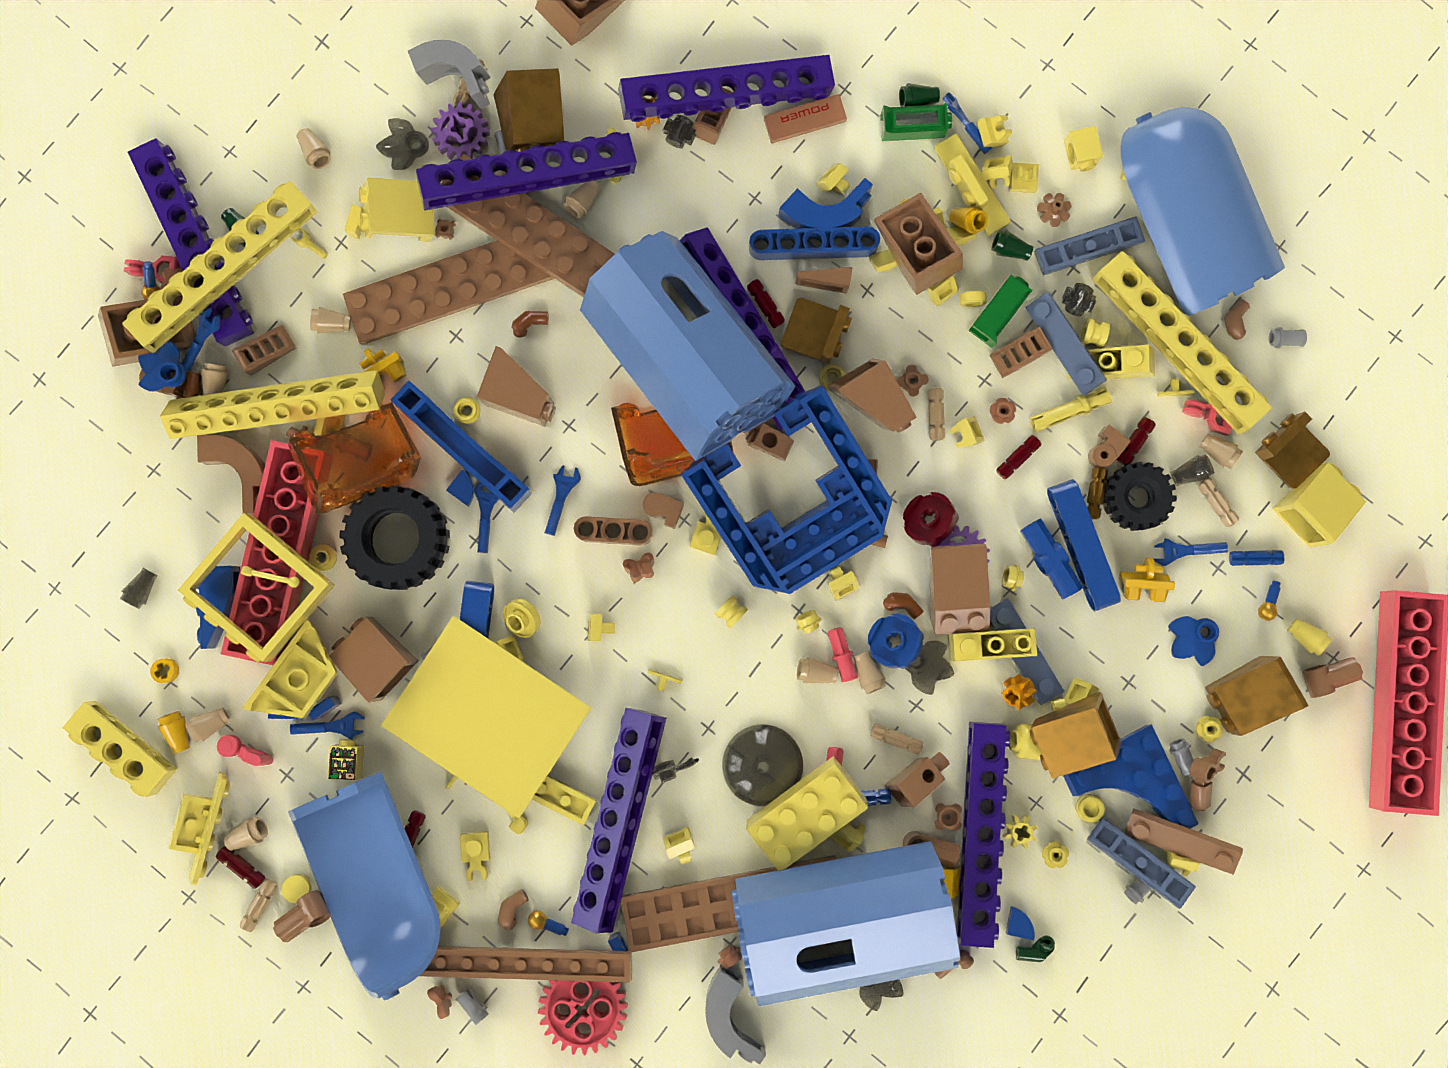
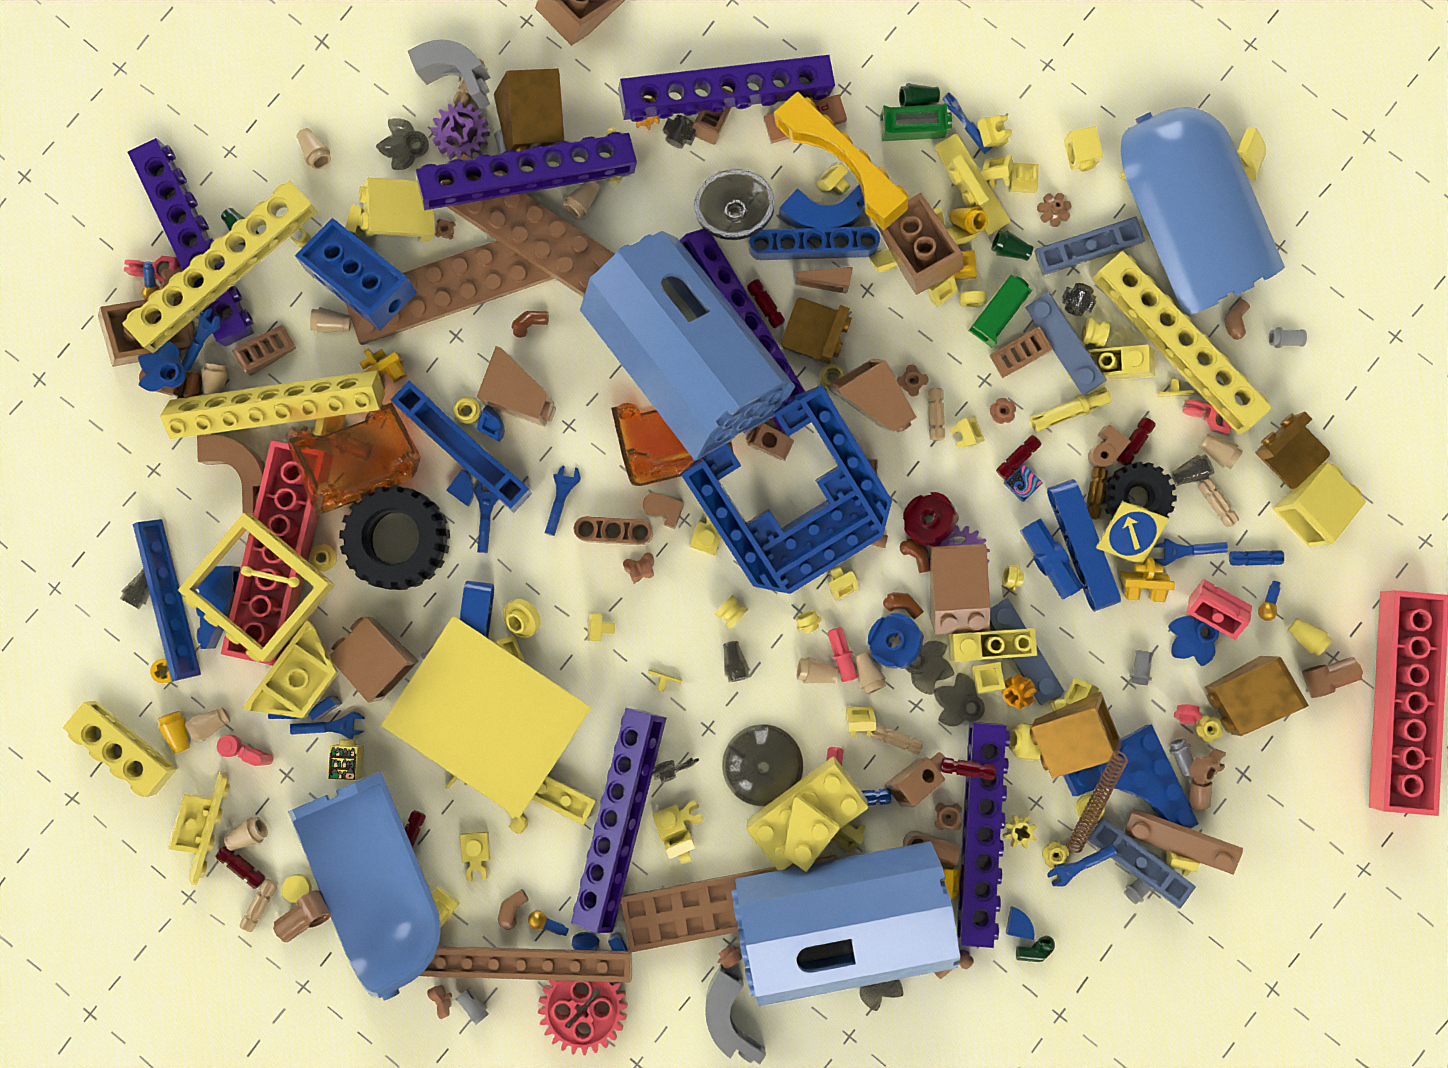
none -> blue tile [132,519,201,682]
none -> blue brick [295,218,417,331]
none -> blue tile [476,405,505,442]
none -> blue piece [572,932,600,950]
none -> light yellow plate [652,801,704,842]
none -> clear smoke dish [694,169,775,240]
none -> clear smoke cone [723,641,750,682]
none -> yellow arch [774,92,908,231]
none -> light yellow wing [784,794,840,872]
none -> light yellow tile [846,706,876,738]
none -> dark orange arm [899,539,930,573]
none -> clear smoke plate [933,673,985,726]
none -> dark red axle [941,757,996,780]
none -> yellow tile [953,250,977,280]
none -> light yellow tile [972,662,1006,694]
none -> tile [1003,464,1043,502]
none -> blue piece [1047,844,1118,887]
none -> medium nougat piece [1066,751,1128,853]
none -> piece [1096,501,1169,565]
none -> light grey pin [1129,650,1154,685]
none -> coral plate [1174,704,1202,725]
none -> coral brick [1186,579,1252,639]
none -> light yellow slope [1237,128,1266,180]

